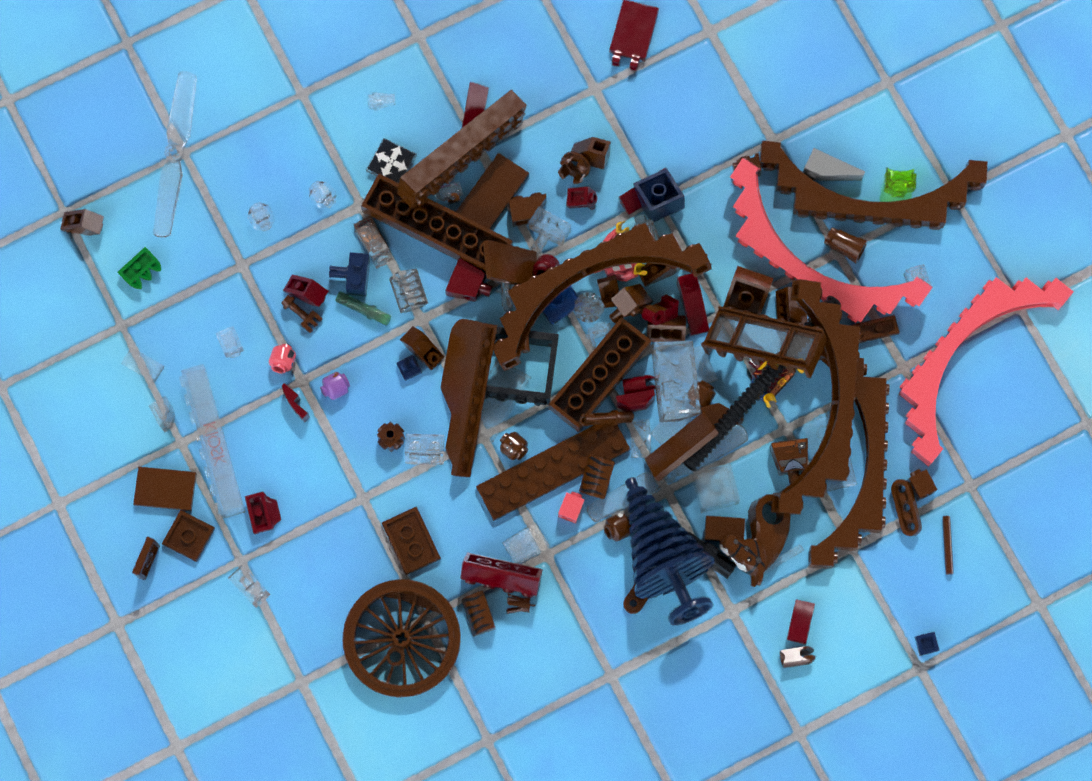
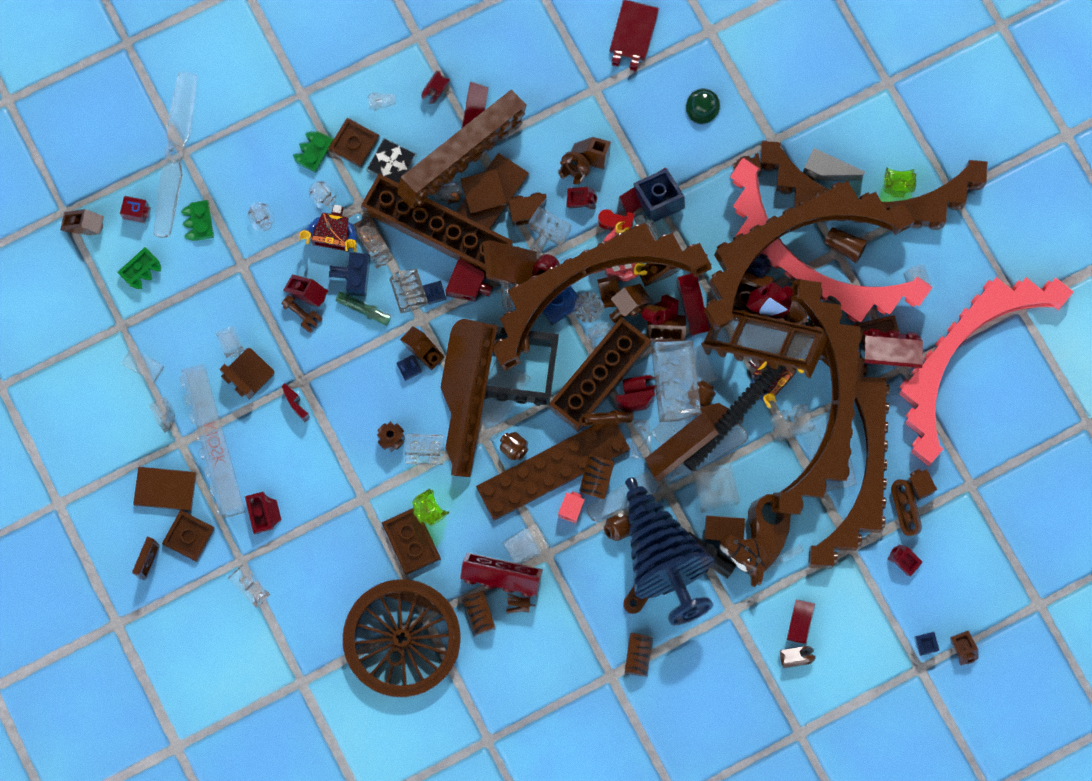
coral head [268,344,296,374] -> none
medium lavender head [320,372,350,400] -> none
reddish brown torso [769,438,808,485] -> none
reddish brown bar [942,516,954,575] -> none
none -> dark red brick [120,196,151,223]
none -> green plate [181,200,214,241]
none -> reddish brown bracket [220,348,275,400]
none -> green plate [293,131,333,173]
none -> torso [299,205,358,252]
none -> reddish brown tile [328,118,380,168]
none -> clear neon green hair [412,488,450,526]
none -> dark red piece [421,71,450,104]
none -> dark blue tile [423,281,446,305]
none -> reddish brown tile [460,169,507,215]
none -> red leg [598,209,635,231]
none -> reddish brown brick [624,633,653,677]
none -> dark green hat [686,88,720,124]
none -> reddish brown arch [704,181,915,331]
none -> dark blue tile [746,253,772,278]
none -> dark red torso [747,282,793,319]
none -> clear brick [770,404,816,442]
none -> slope [860,329,923,368]
none -> dark red bracket [887,544,922,577]
none -> reddish brown bracket [950,631,979,665]

